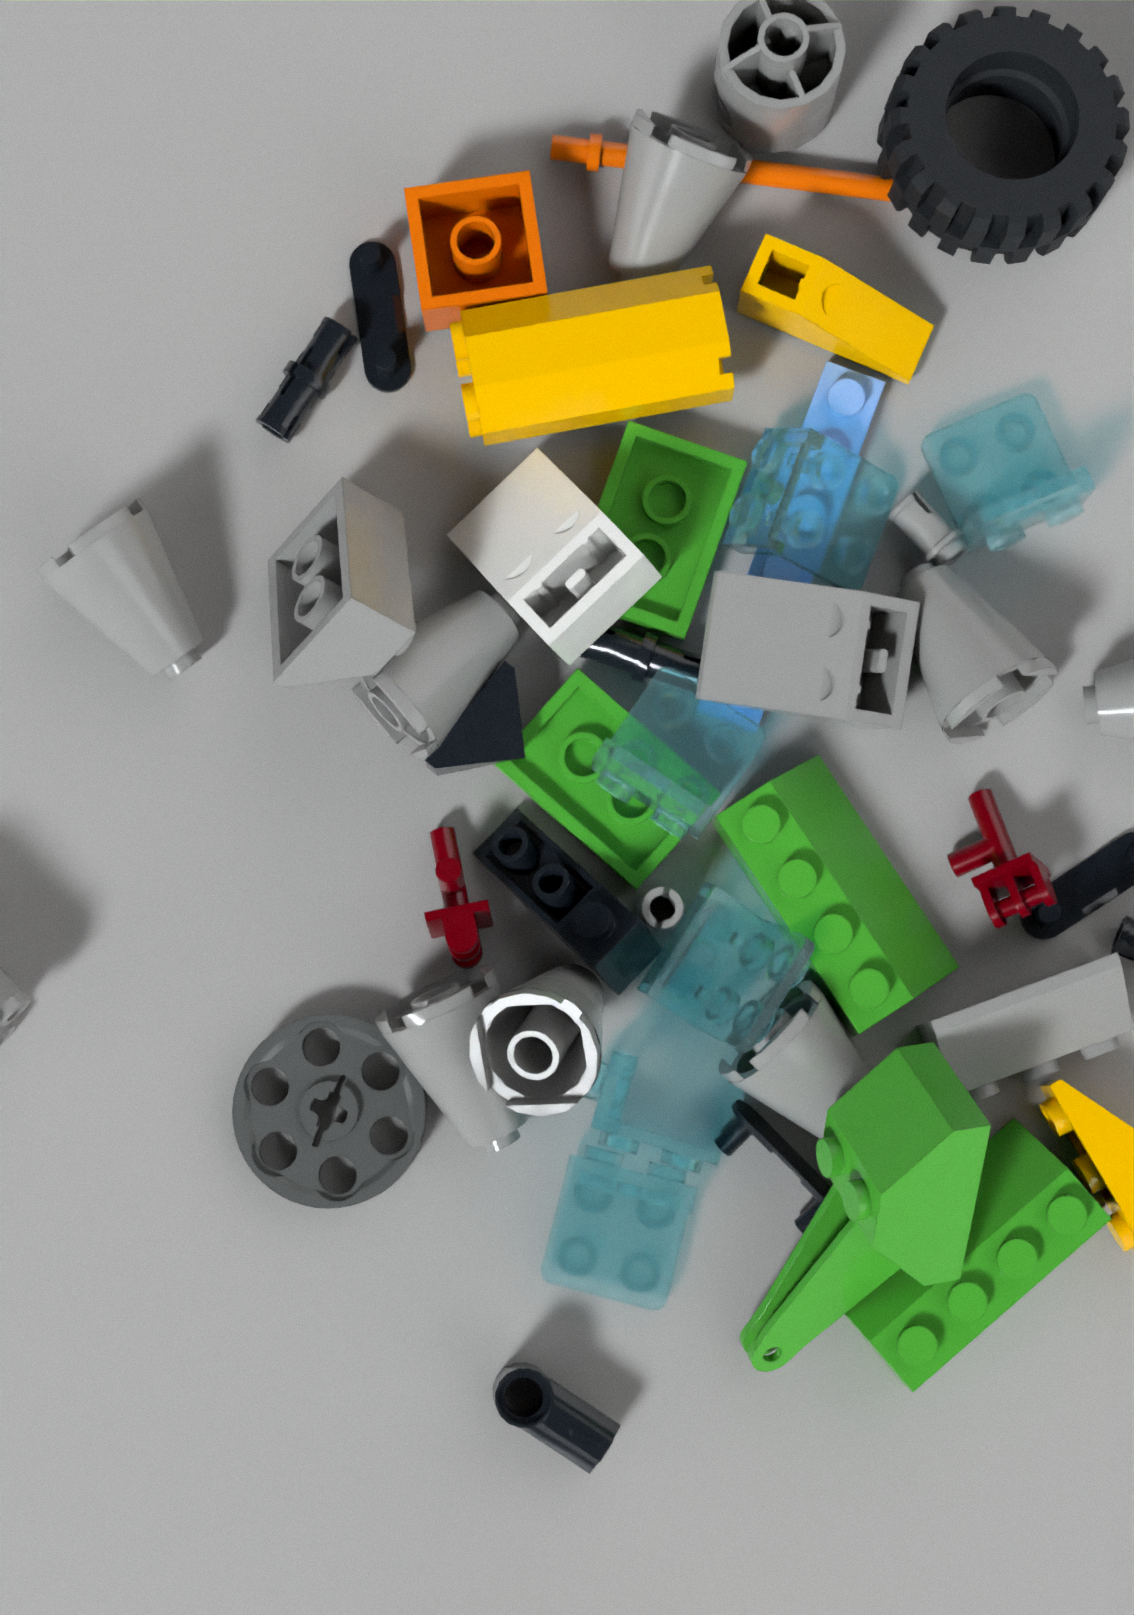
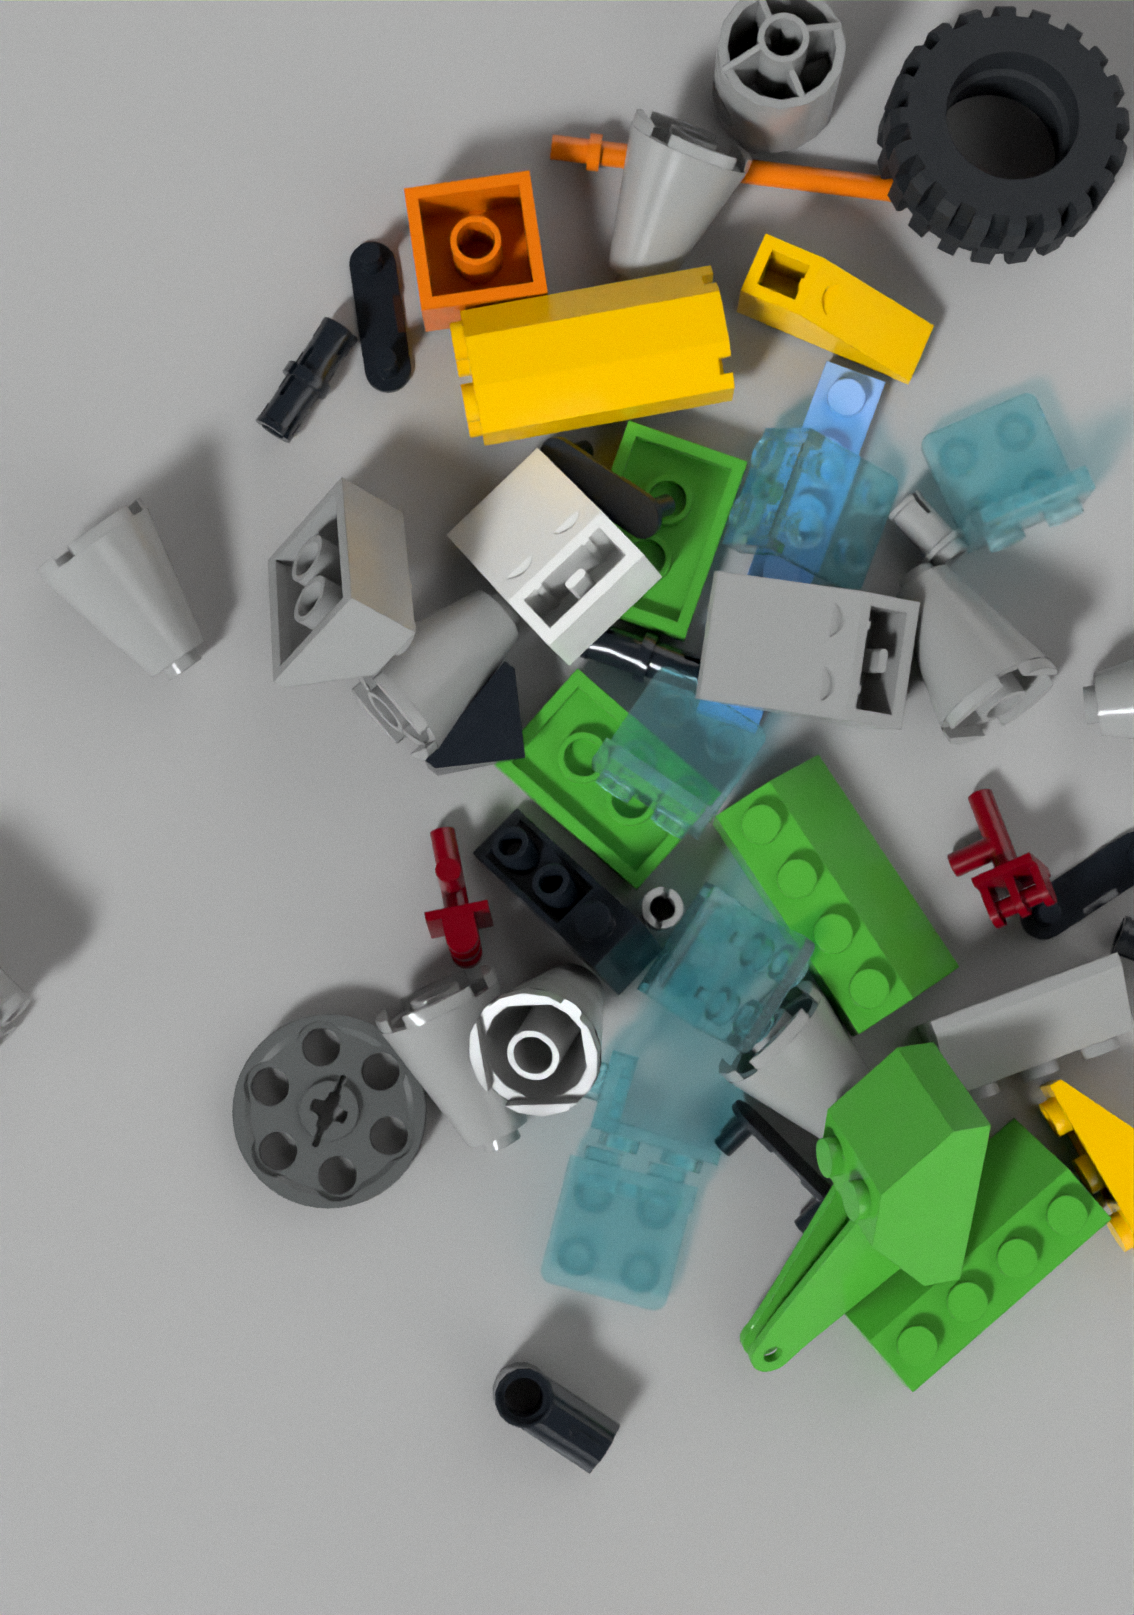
none -> black piece [540,436,676,539]

